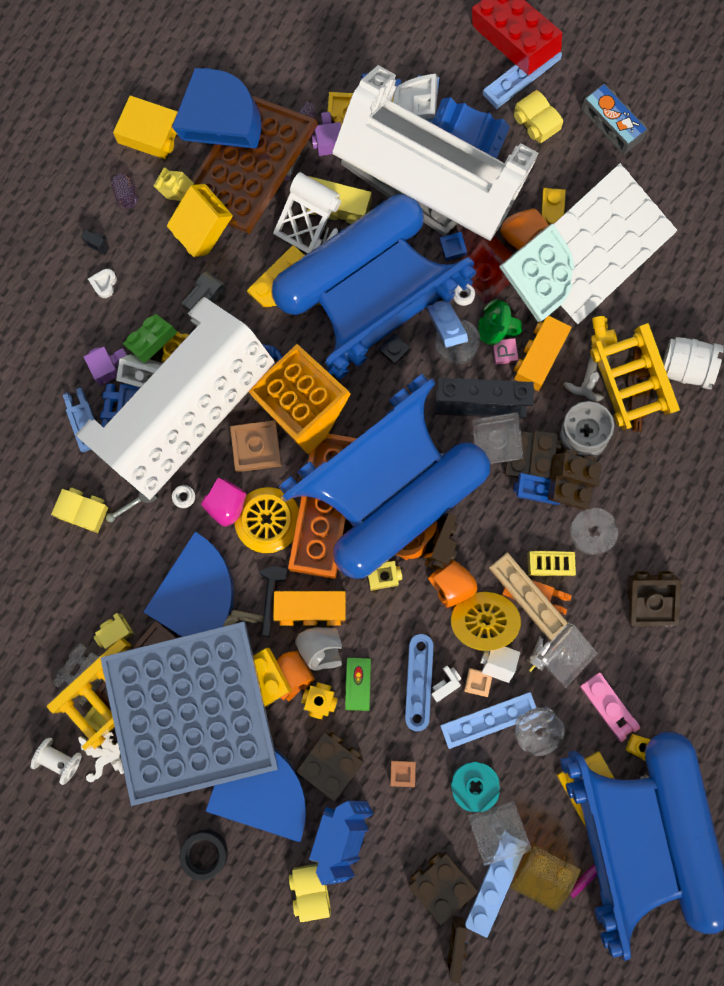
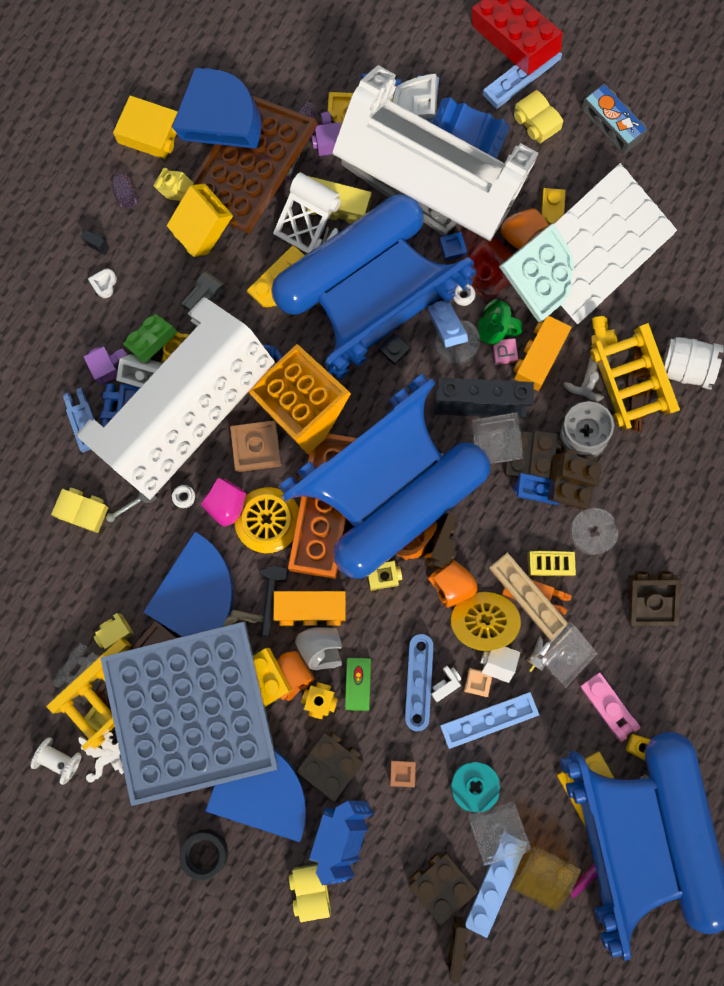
clear plate [515,706,565,756] -> none

